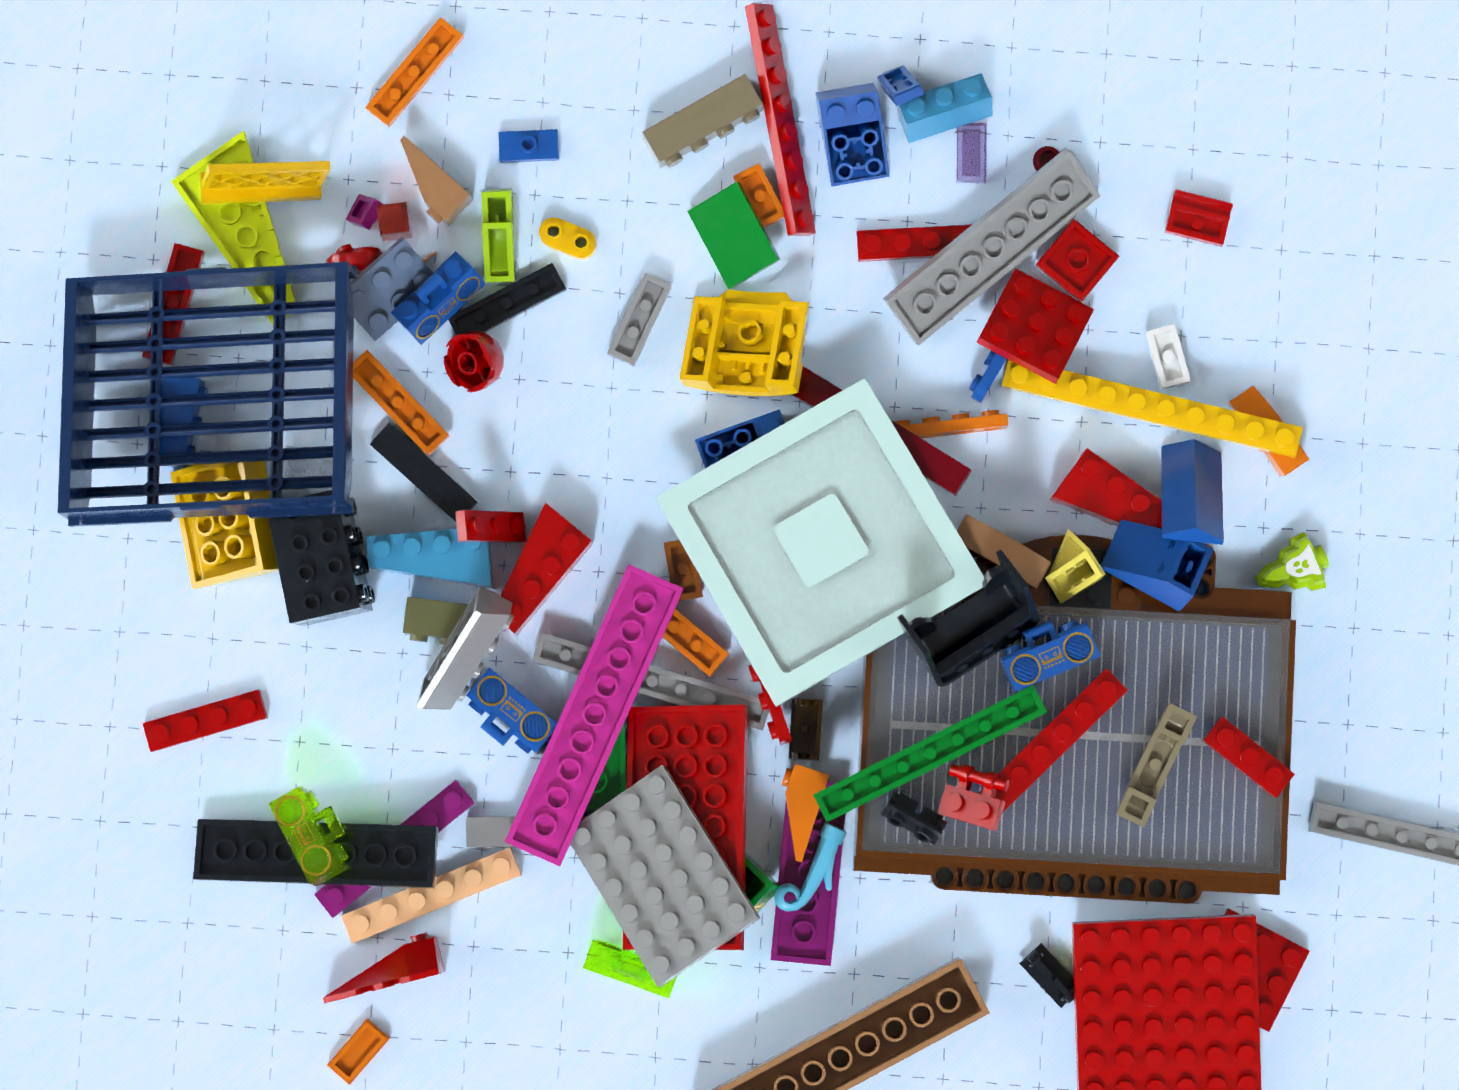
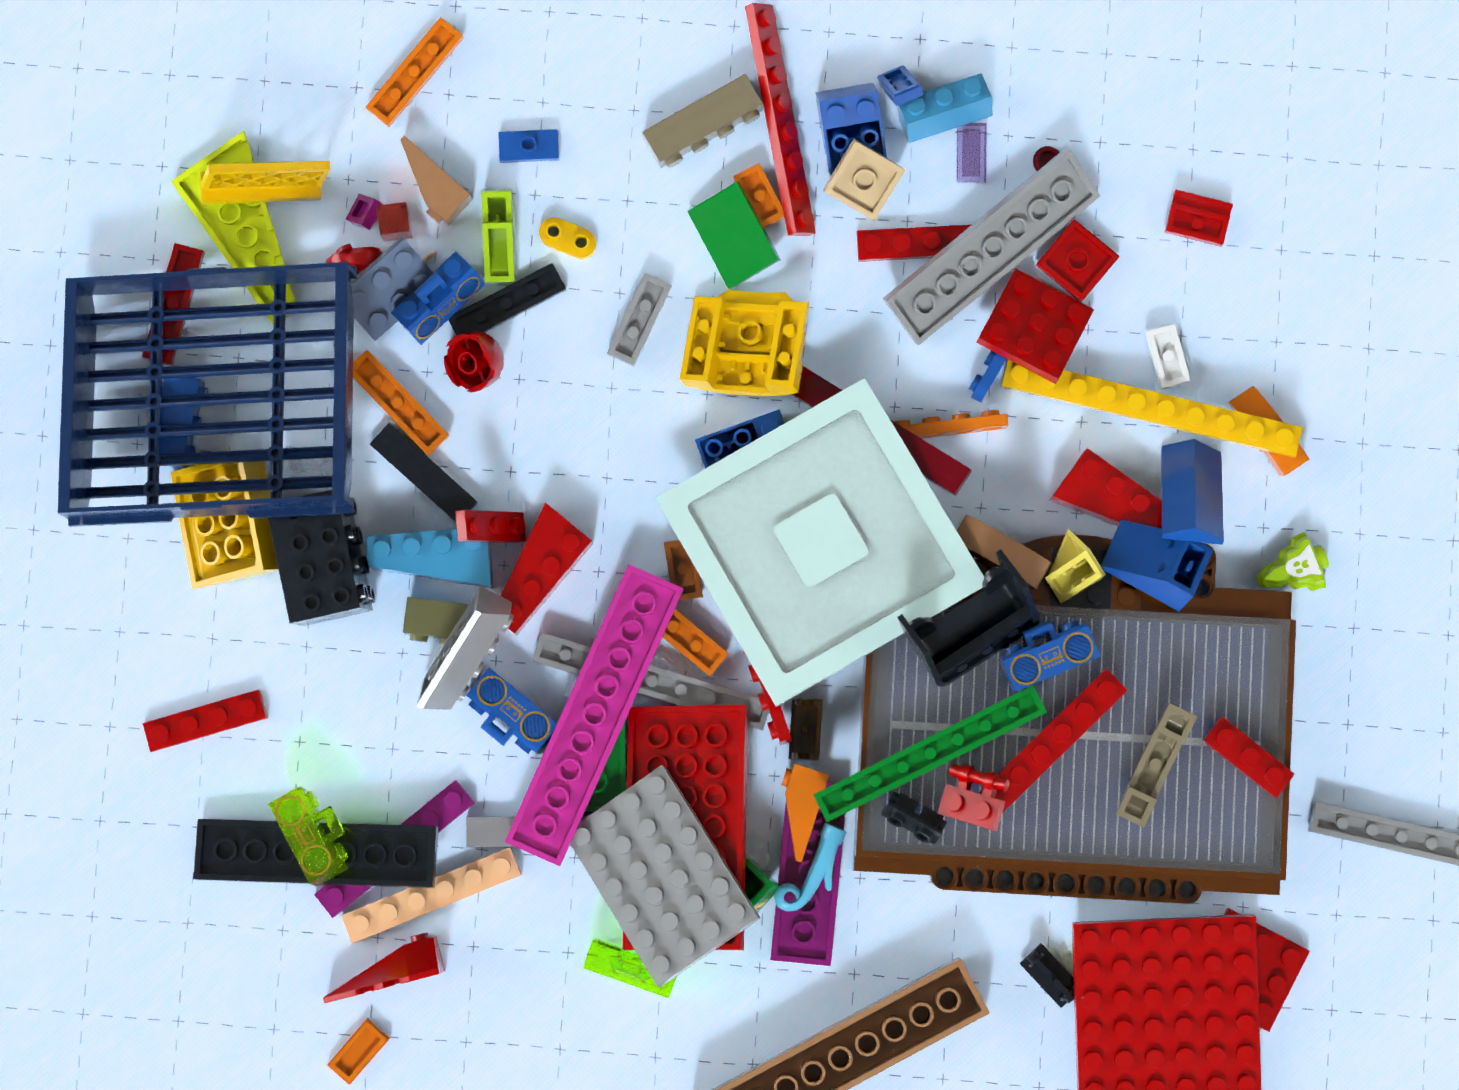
none -> tan plate [823,139,906,221]

